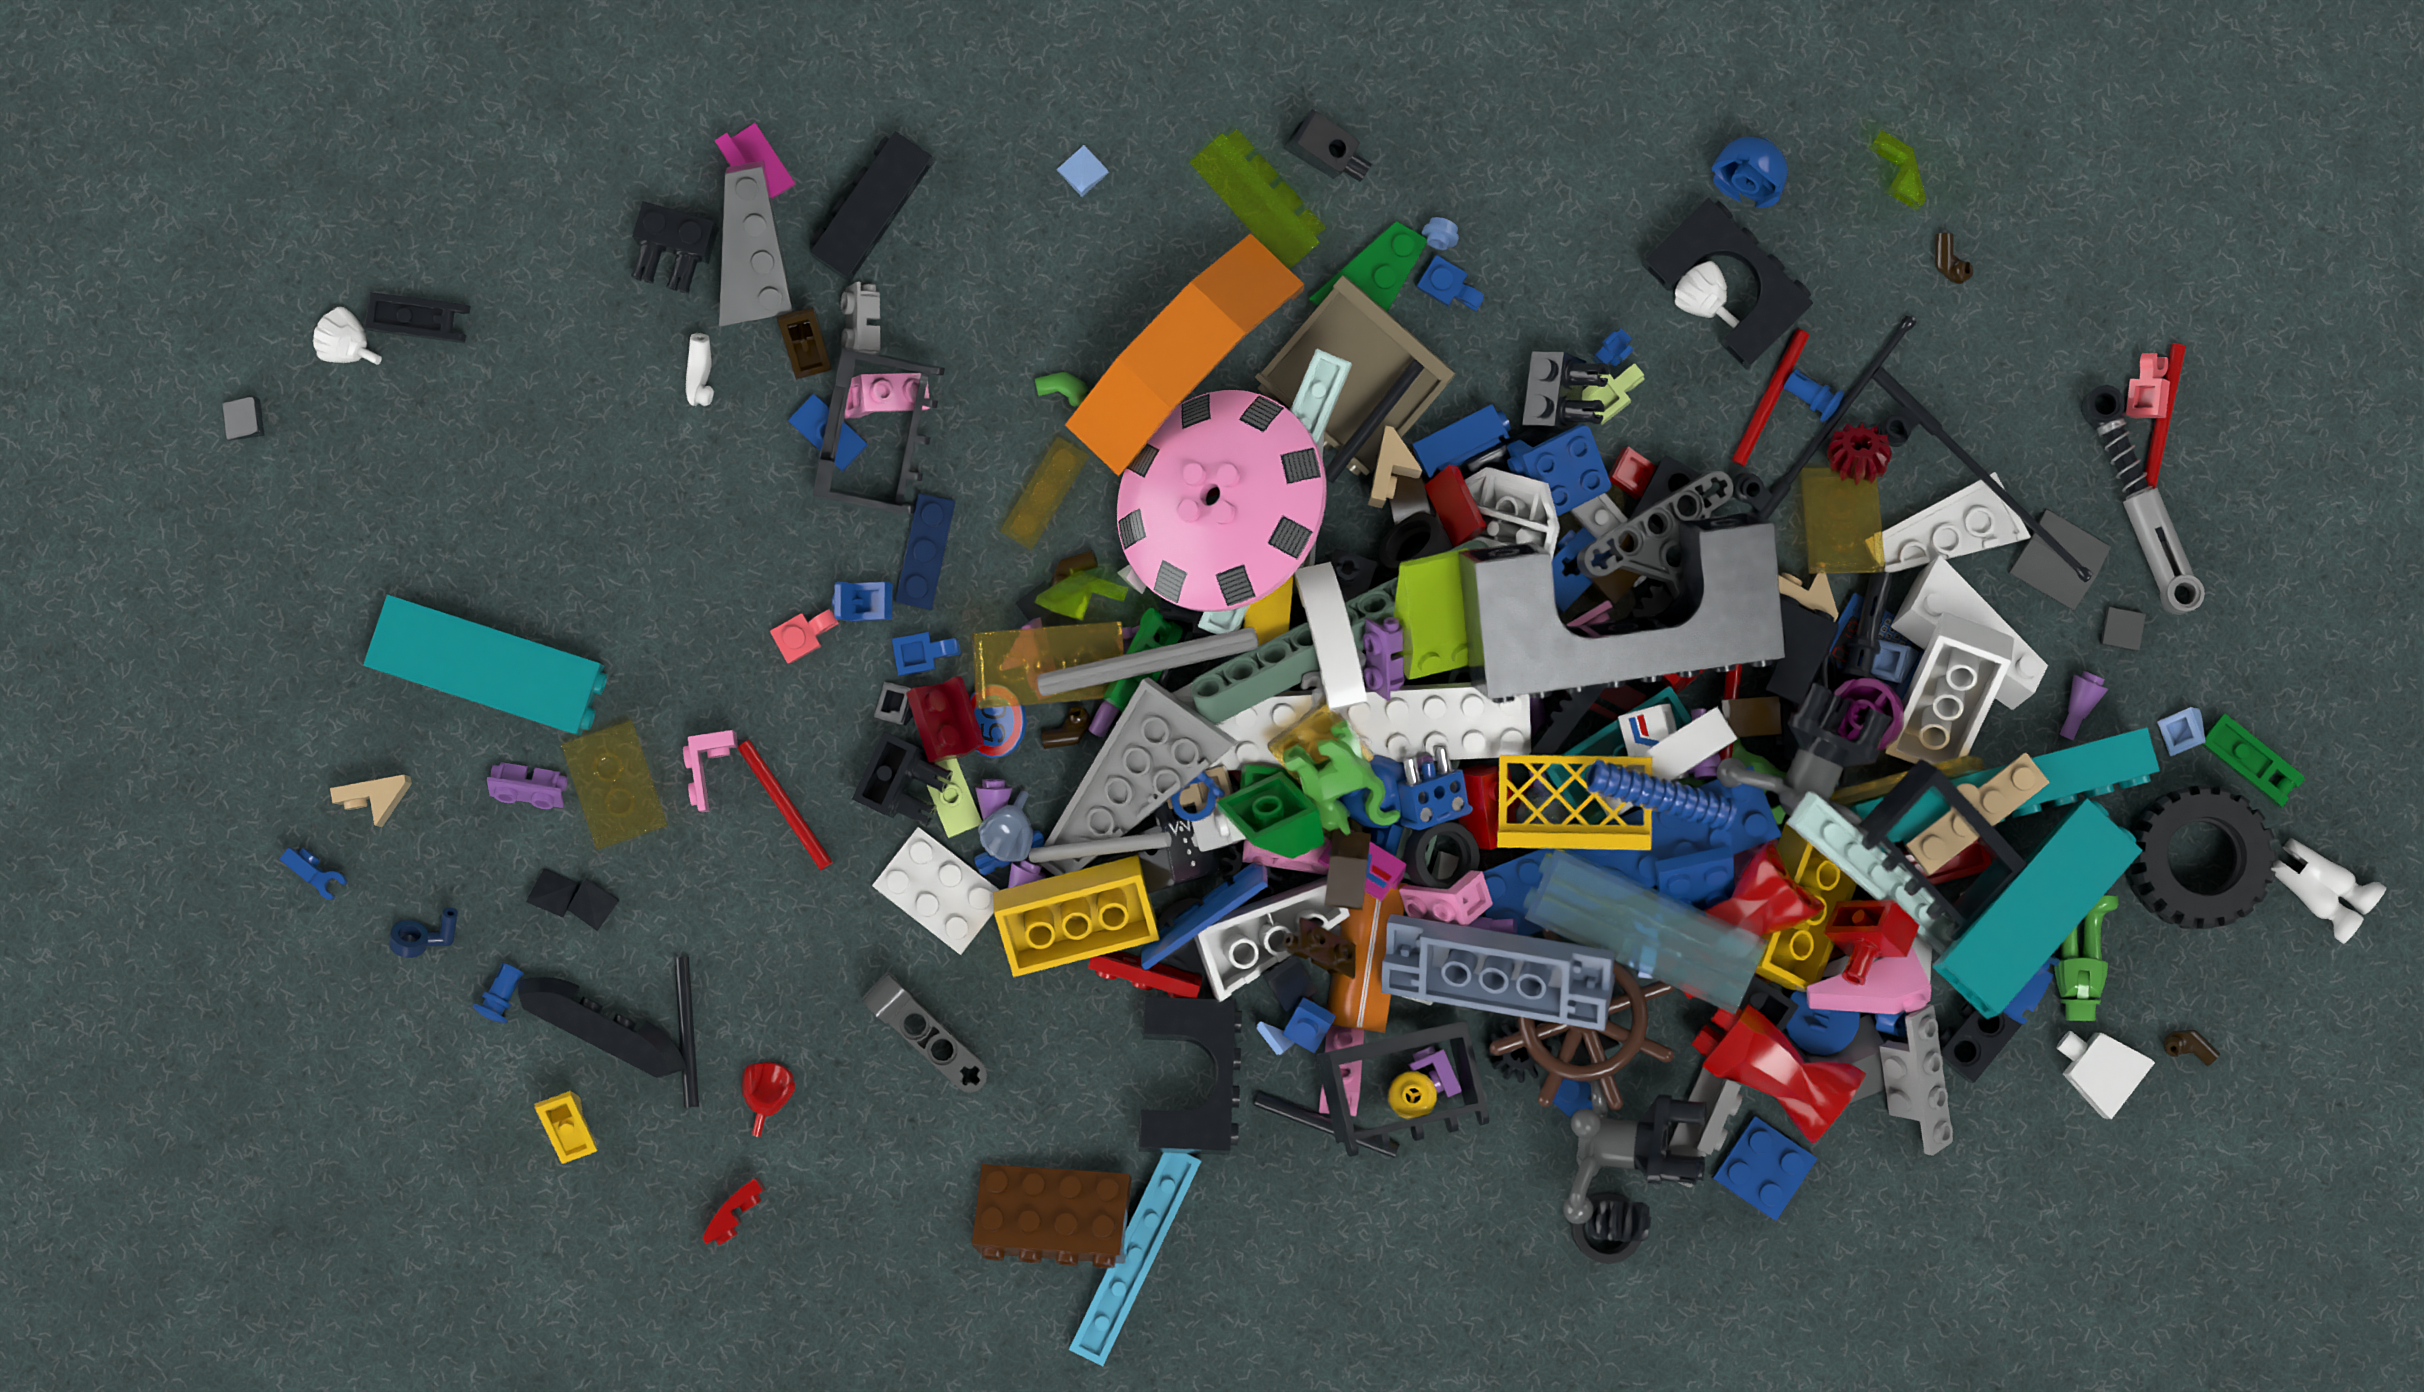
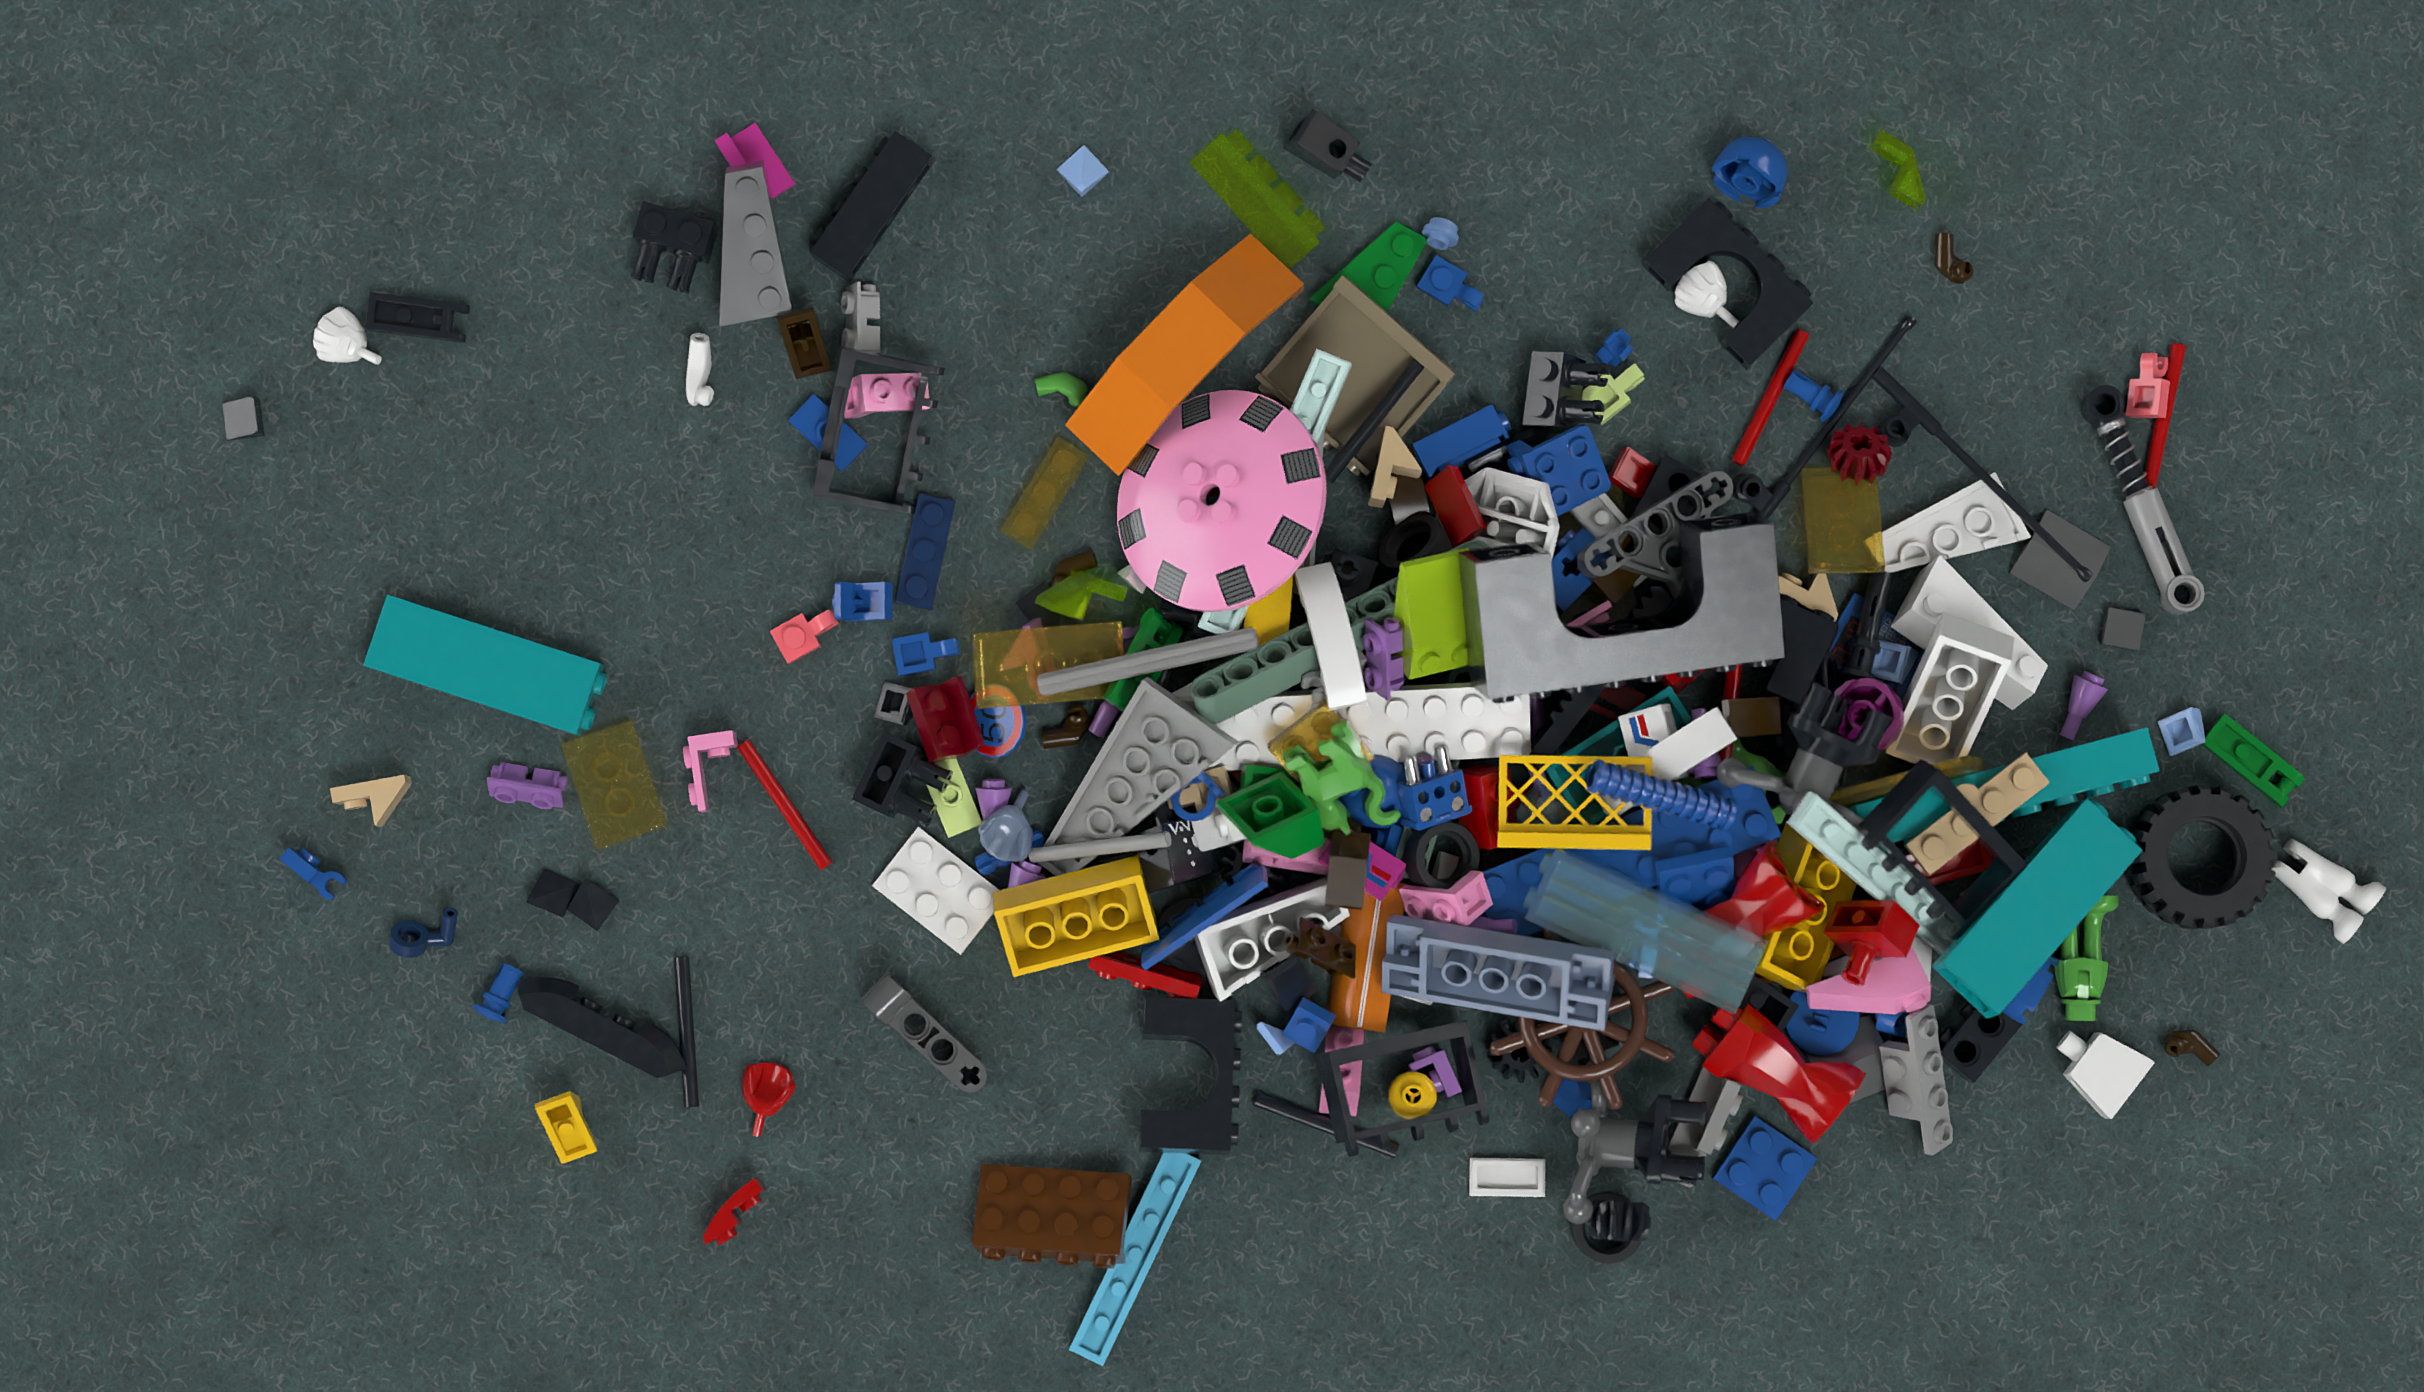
none -> white tile [1469,1158,1545,1197]

